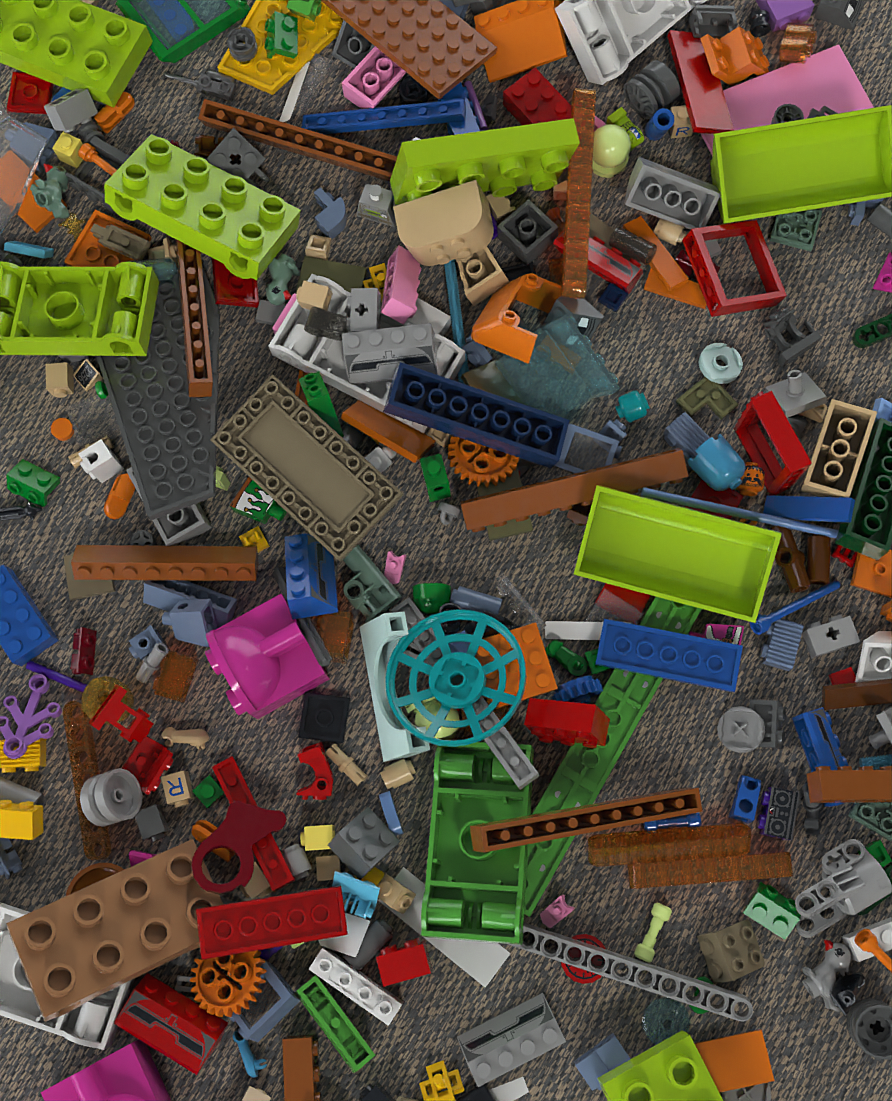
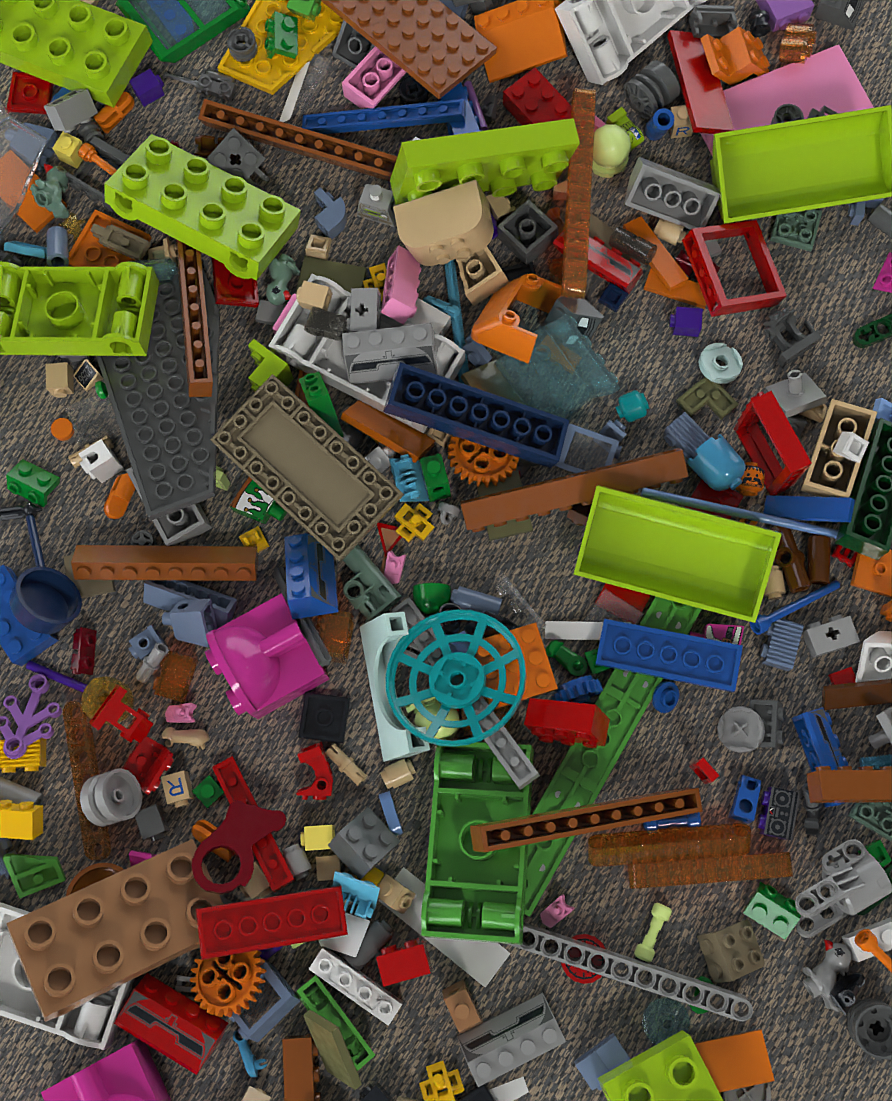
none -> bright green wing [3,854,66,899]
none -> dark blue piece [10,514,82,634]
none -> sand blue brick [46,226,69,267]
none -> dark purple brick [129,69,165,107]
none -> bright pink piece [165,703,197,723]
none -> lime bracket [248,339,294,392]
none -> olive tile [303,1010,362,1090]
none -> piece [376,523,408,574]
none -> medium azure hinge [389,454,429,502]
none -> yellow piece [394,503,434,543]
none -> medium azure axle [423,295,460,319]
none -> medium nougat torso [442,979,483,1033]
none -> blue piece [652,681,679,713]
none -> dark purple brick [669,307,703,337]
none -> red tile [689,757,719,784]
none -> tan brick [764,566,786,600]
none -> white slope [833,432,869,463]

